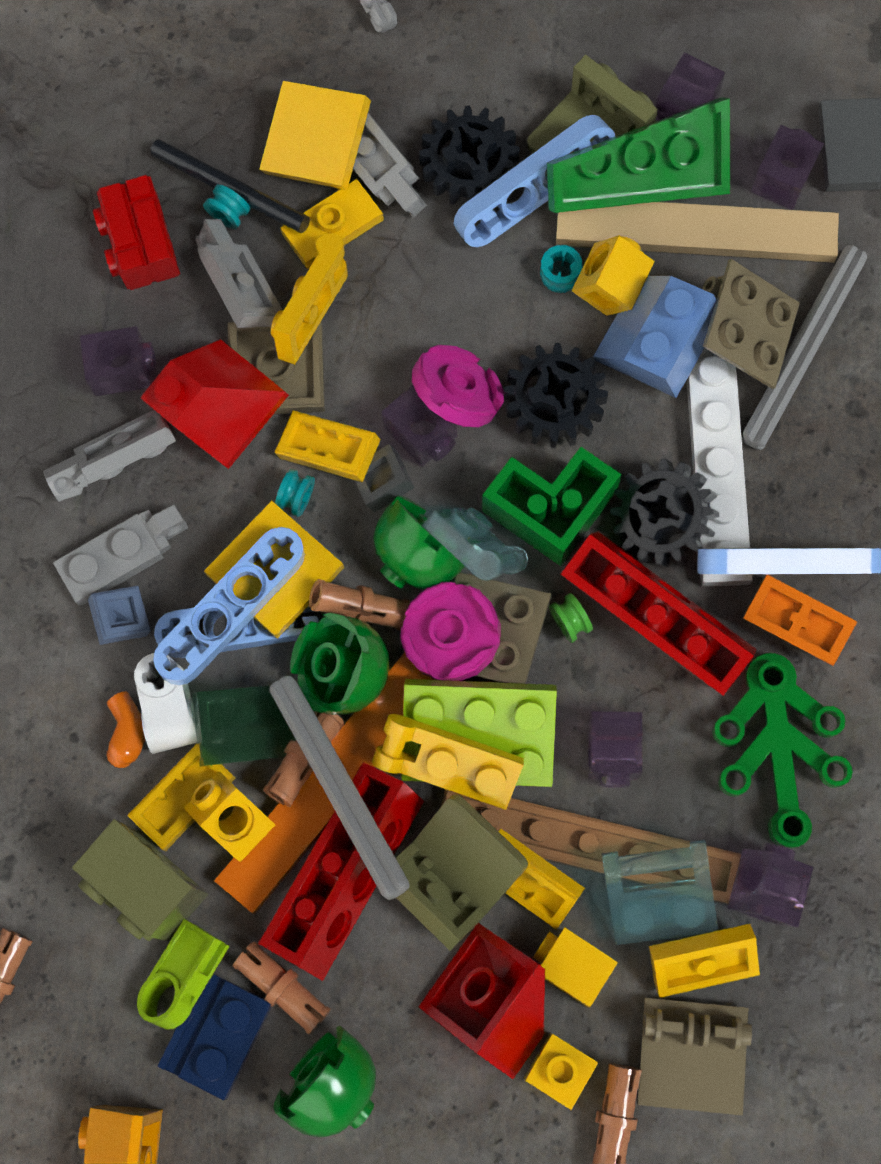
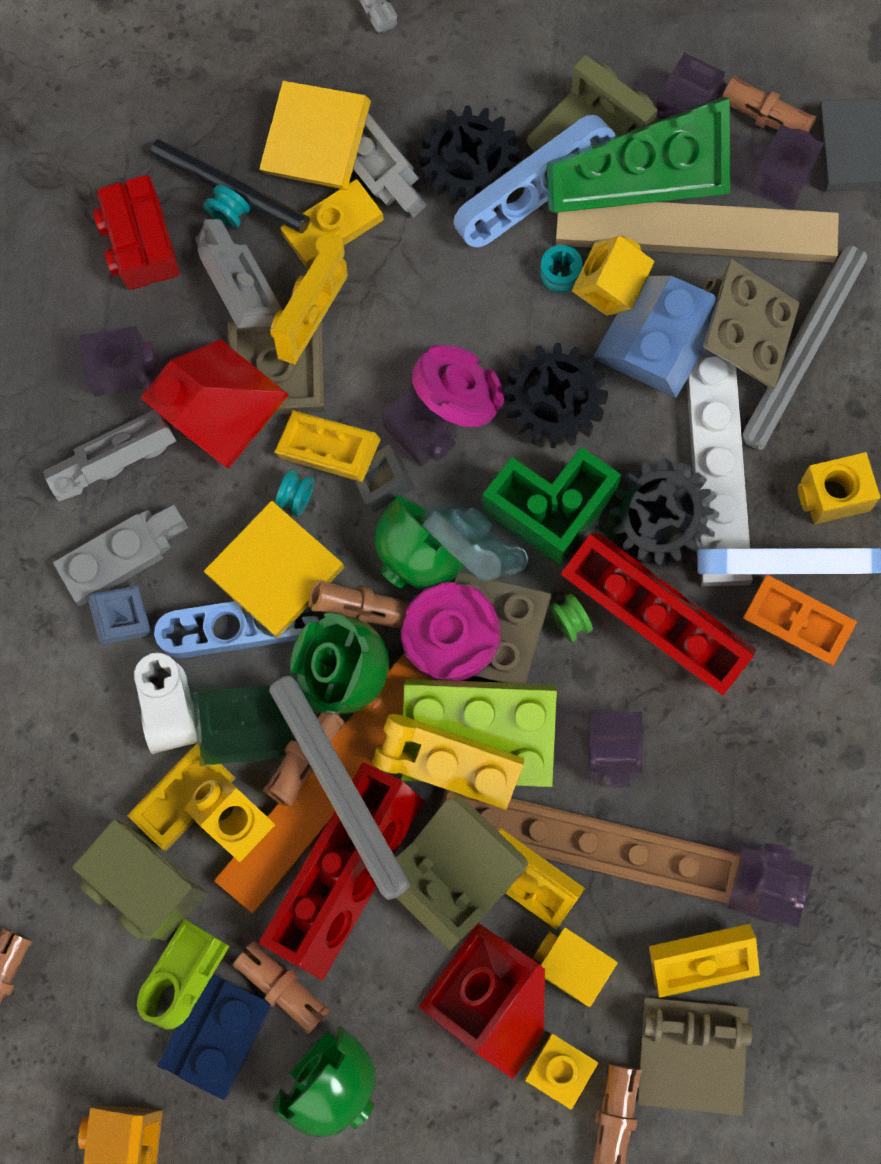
orange arm [106,691,146,768] -> none
light blue beam [153,527,305,685] -> none
clear light blue plate [602,840,718,945] -> none
green plant [712,653,853,849] -> none
none -> nougat pin [722,75,816,144]
none -> yellow brick [798,452,881,525]

